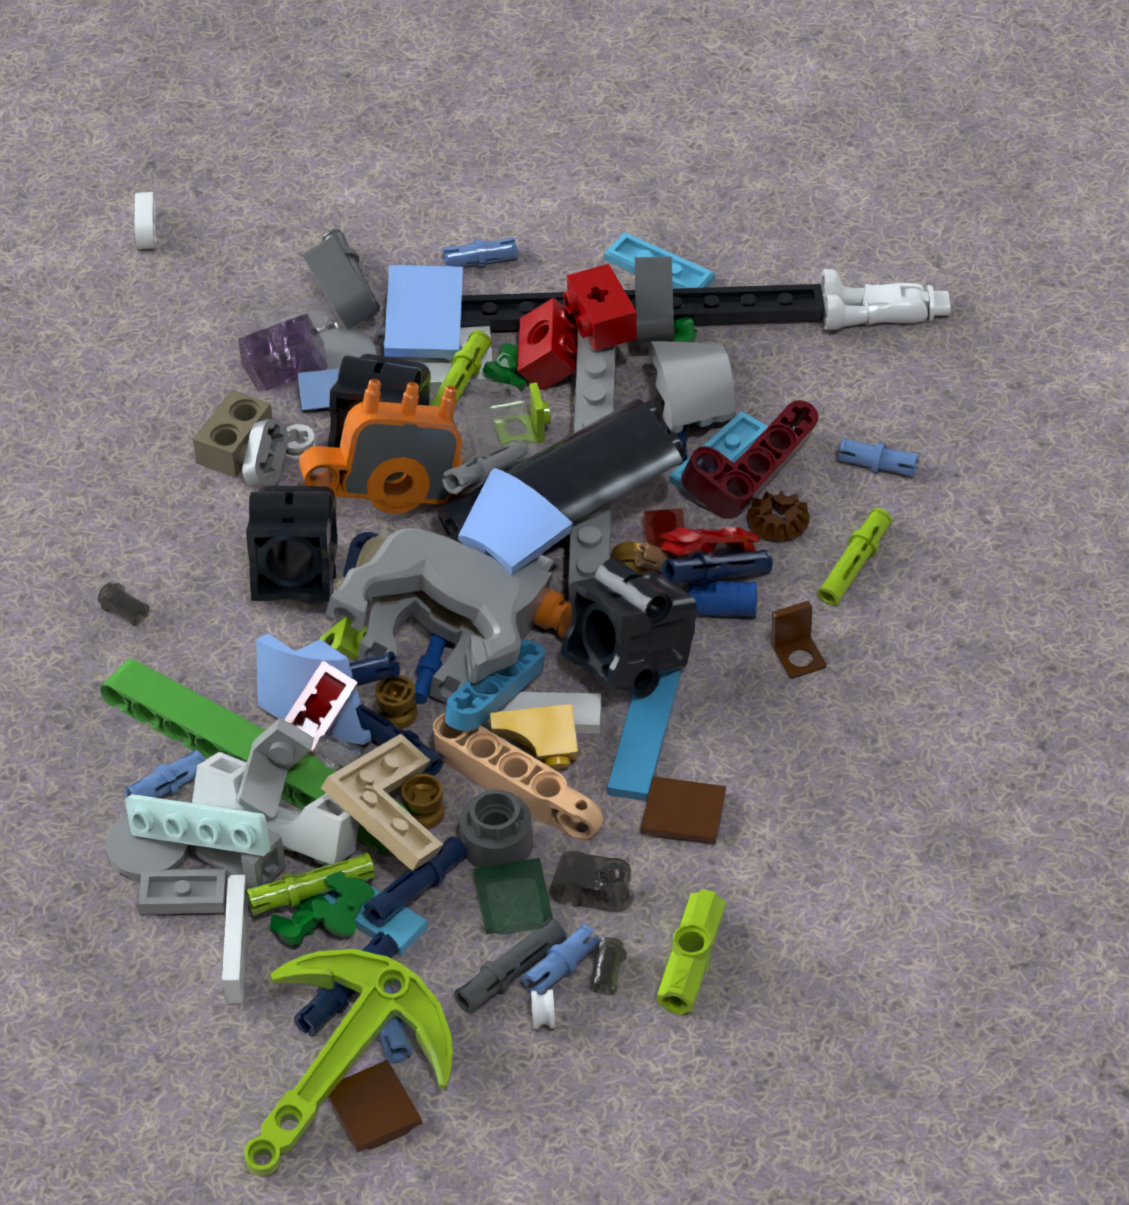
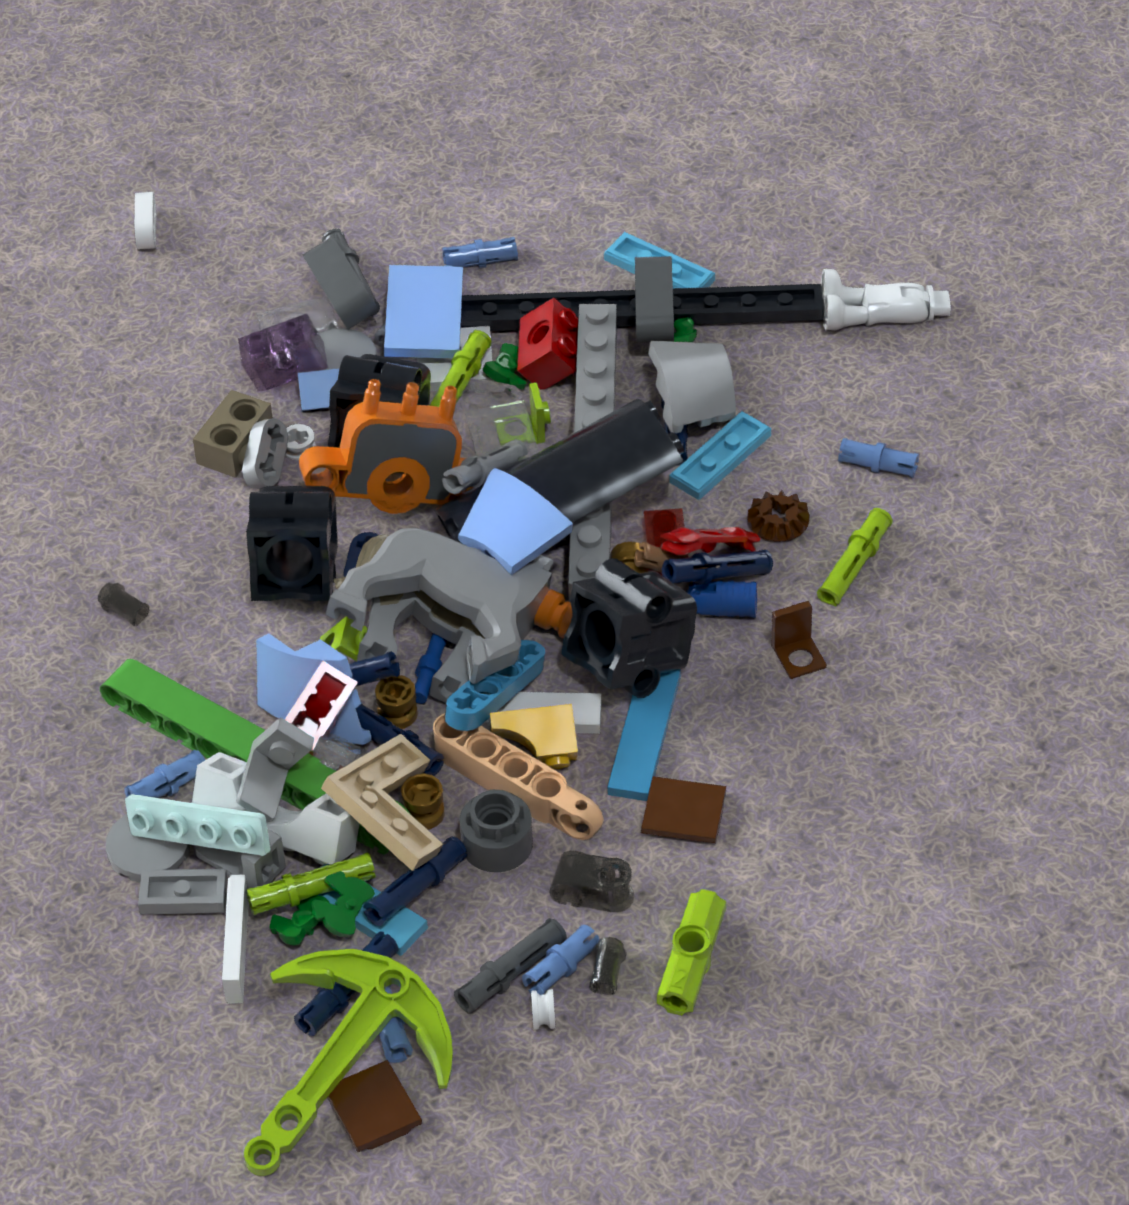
clear green piece [473,858,553,935] -> none
red brick [563,263,637,351] -> none
dark red beam [681,400,819,519] -> none

